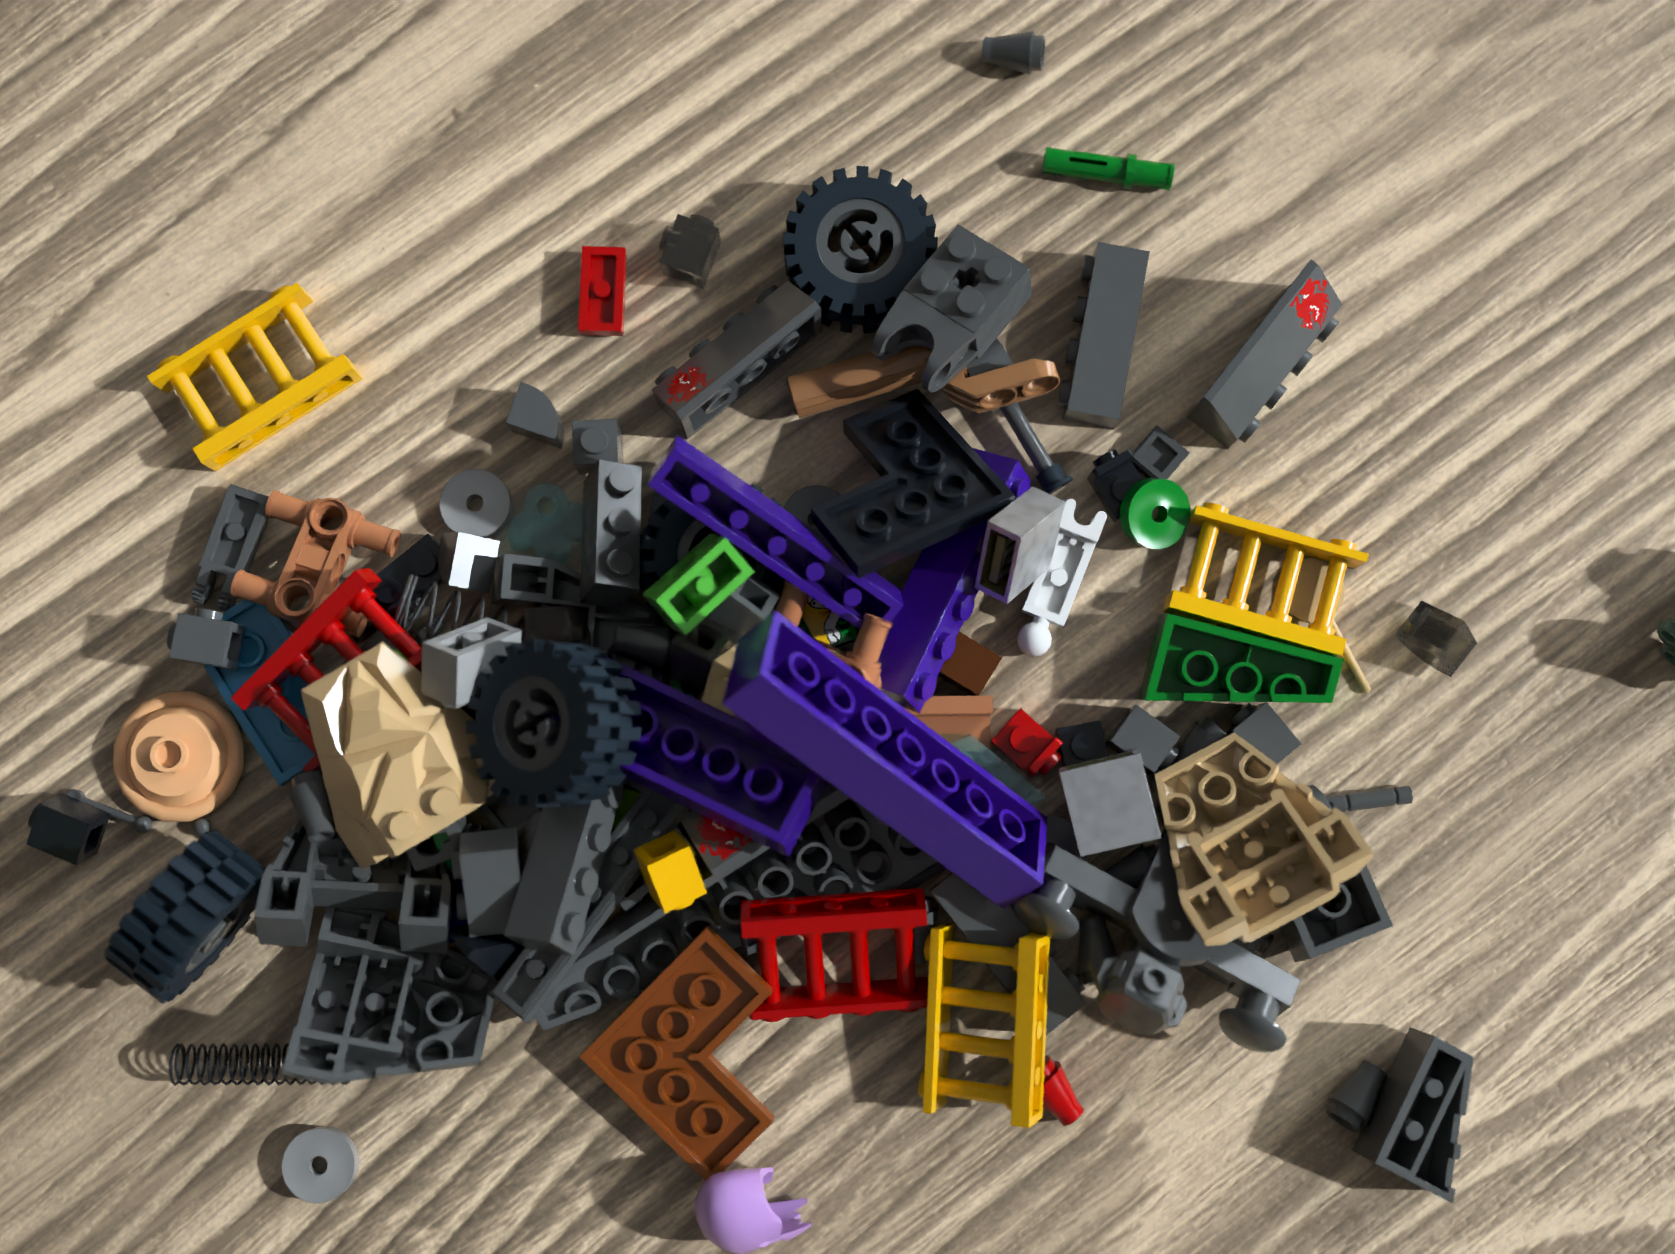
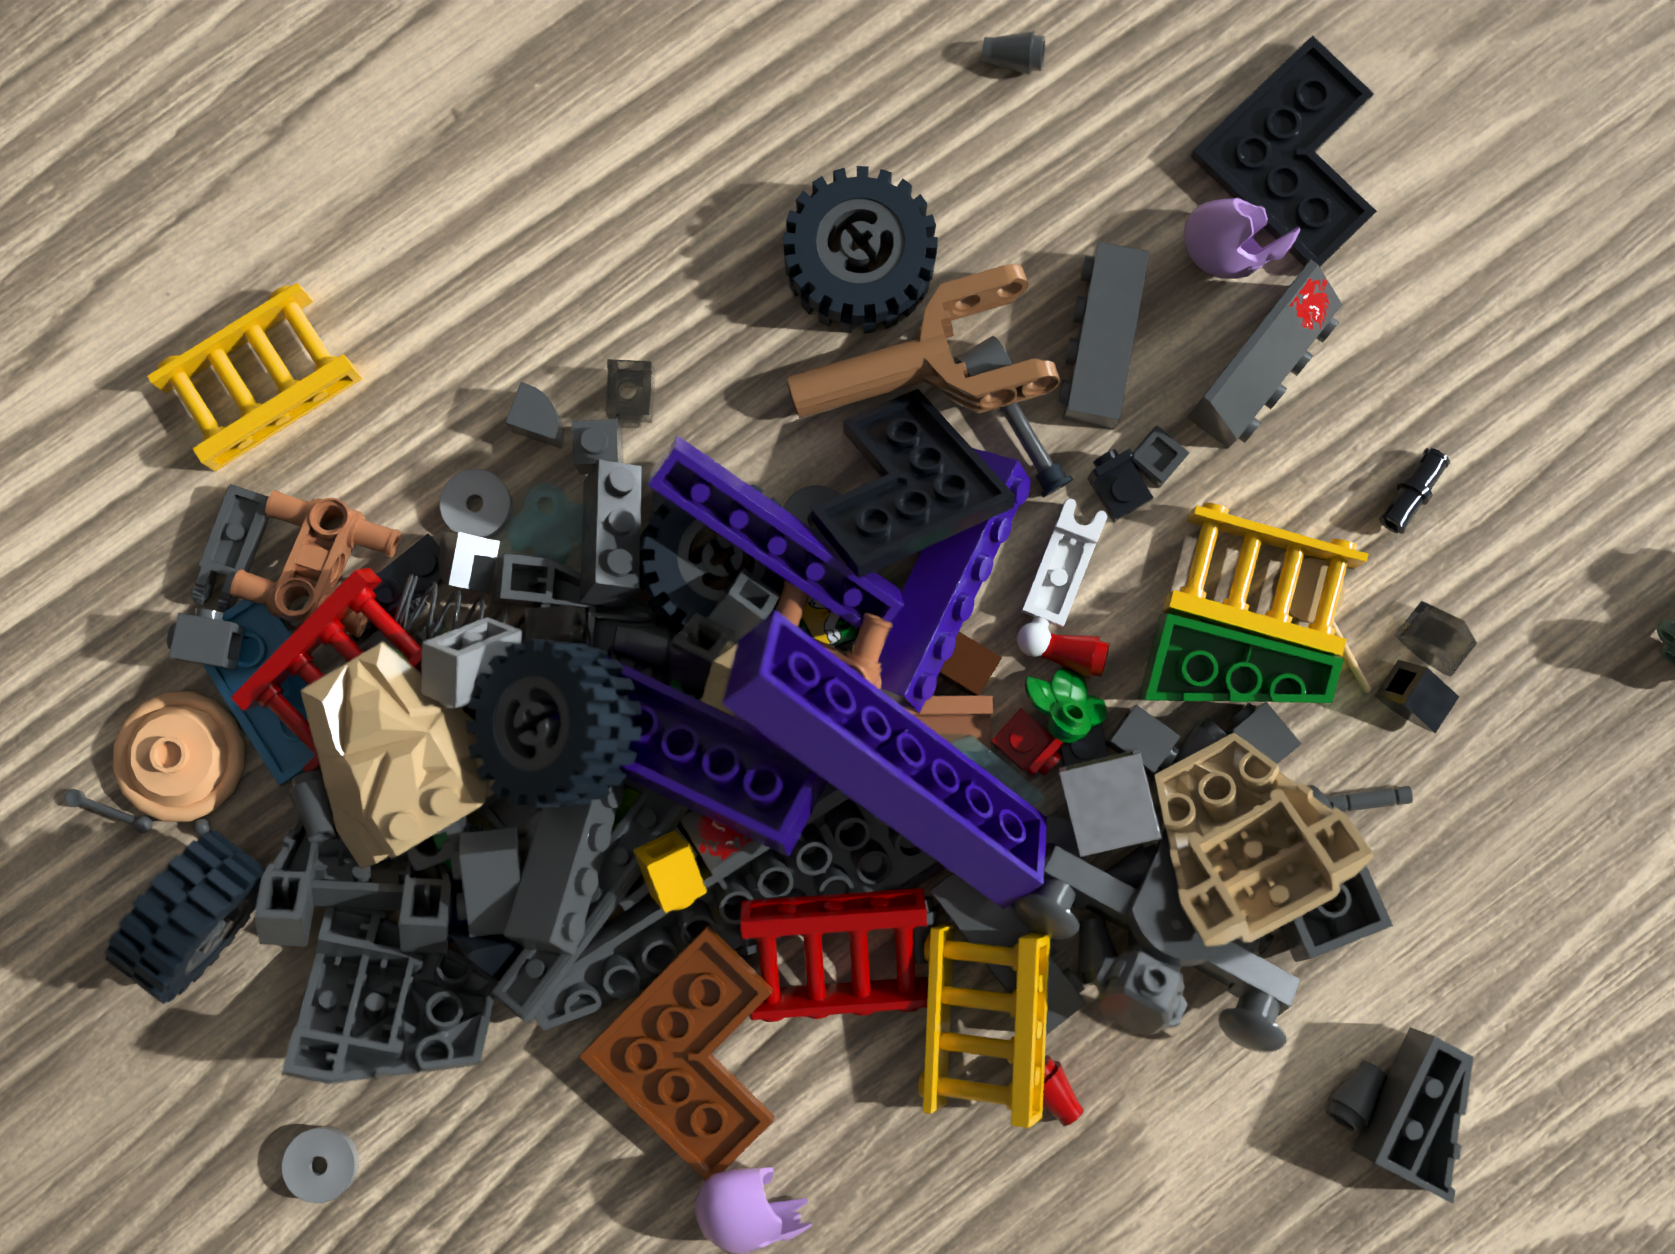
black brick [26,793,111,865] -> none
black piece [169,1043,350,1086] -> none
red plate [578,246,627,336] -> none
bright green brick [642,533,754,635] -> none
dark grey slope [652,281,822,439] -> none
clear smoke brick [659,214,721,289] -> none
dark grey brick [872,224,1032,392] -> none
flat silver piece [975,486,1065,604] -> none
green pin [1042,147,1175,191] -> none
green piece [1120,477,1190,549] -> none
none -> clear smoke brick [605,359,656,428]
none -> green plate [1024,668,1107,743]
none -> red cone [1042,633,1110,679]
none -> lavender helmet [1184,198,1300,279]
none -> black plate [1190,35,1377,267]
none -> black brick [1375,660,1459,733]
none -> black pin [1379,448,1450,534]

